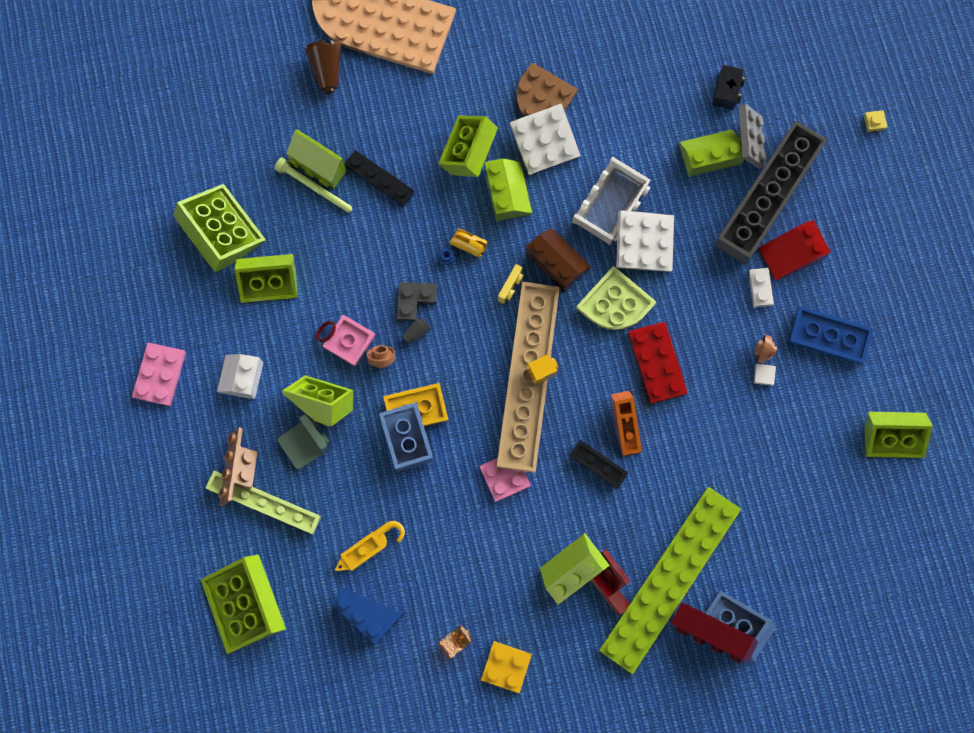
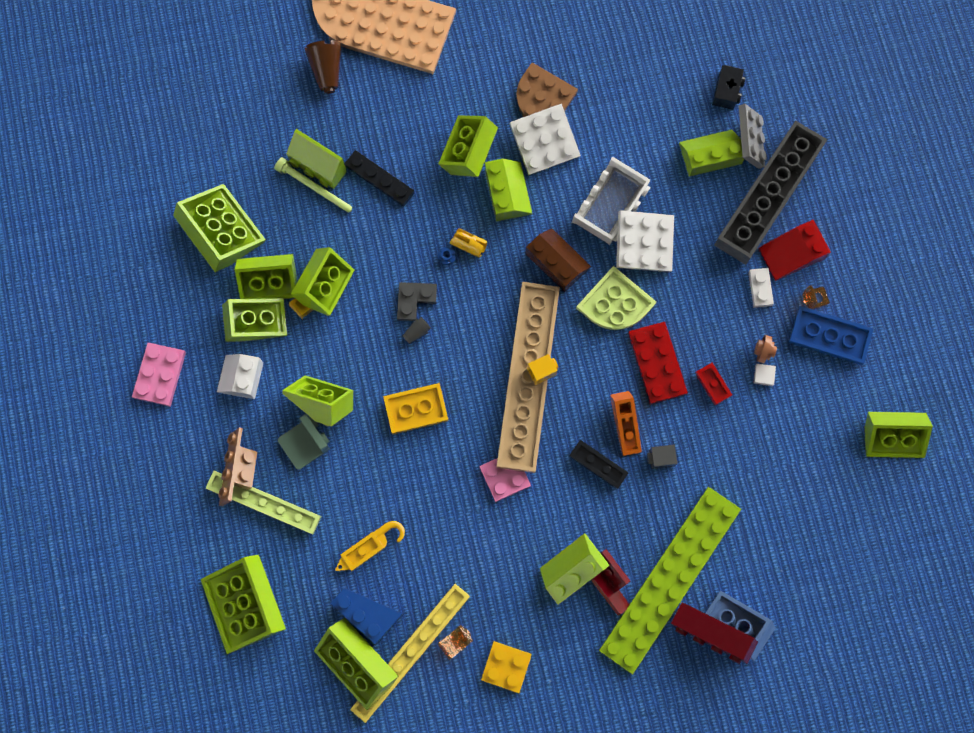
dark red piece [316,321,336,343] -> none
bright pink plate [323,315,376,367] -> none
nougat plate [367,345,395,369] -> none
medium blue slope [379,402,434,472] -> none
light yellow plate [498,264,524,304] -> none
light yellow plate [864,110,887,132] -> none
none -> lime slope [222,299,287,342]
none -> yellow plate [289,299,313,319]
none -> lime slope [291,247,355,316]
none -> lime slope [314,618,399,710]
none -> light yellow tile [350,584,470,723]
none -> dark grey brick [647,444,678,469]
none -> red plate [695,362,732,405]
none -> clear orange bracket [803,285,830,309]

